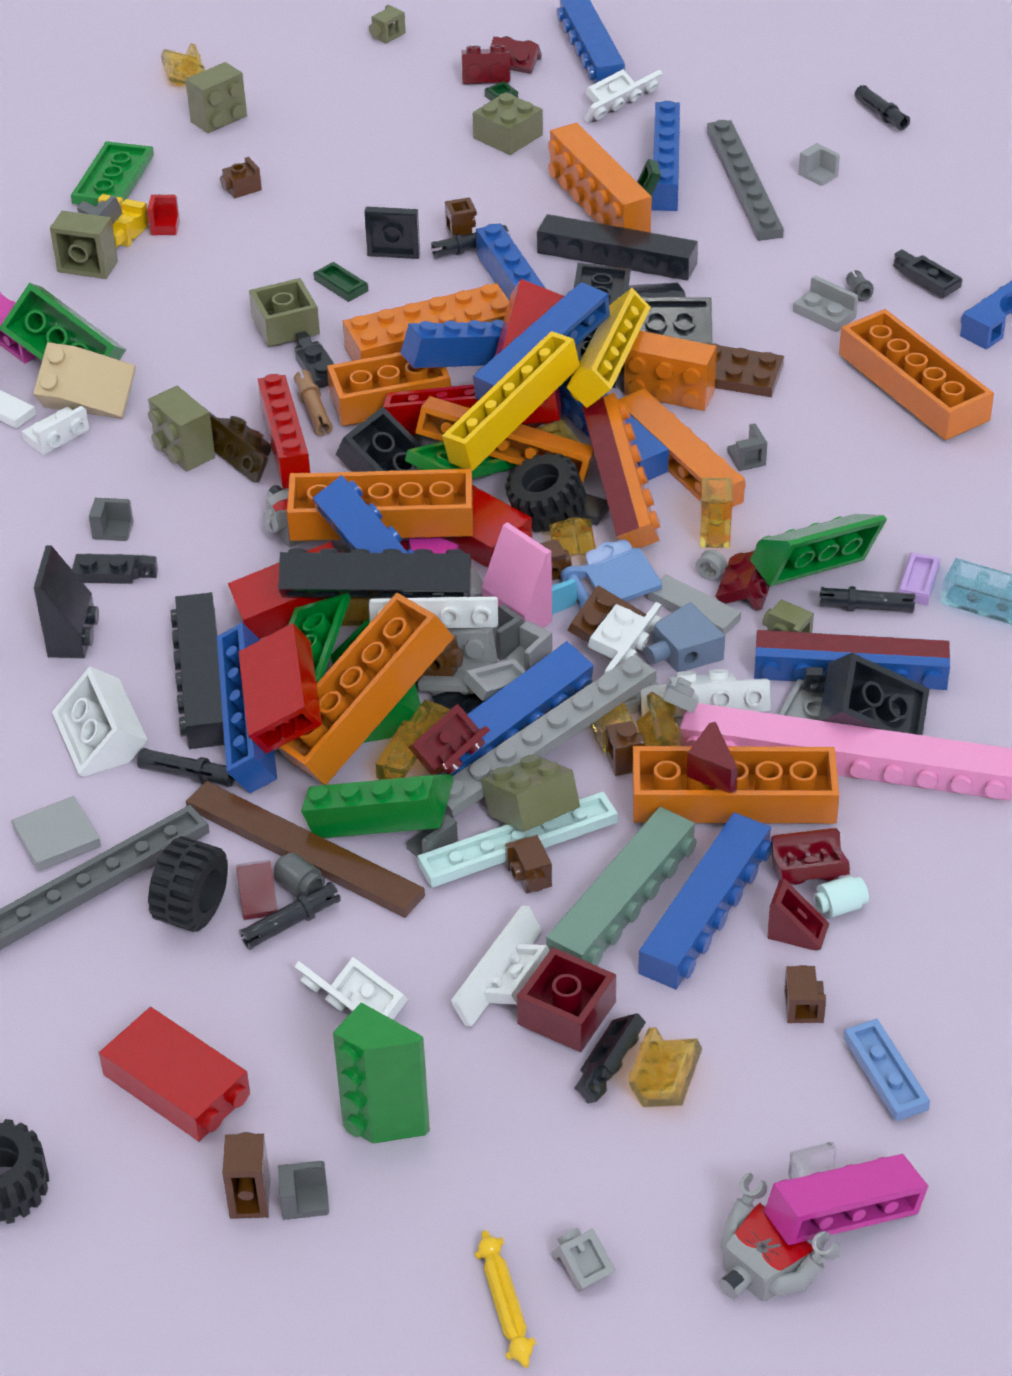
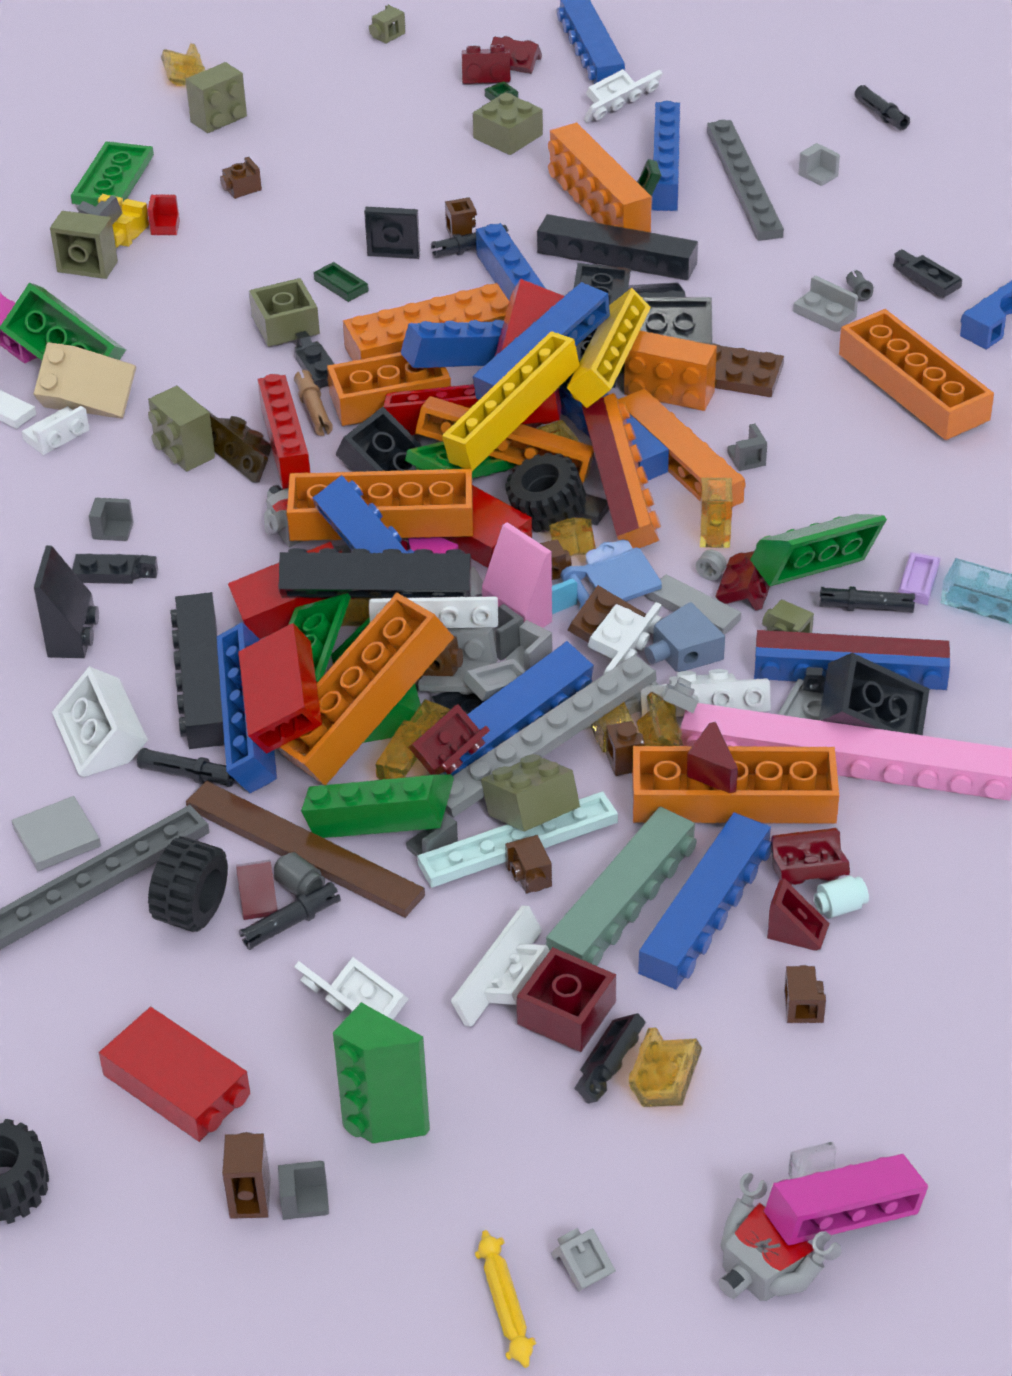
medium blue plate [843,1019,930,1122] -> none

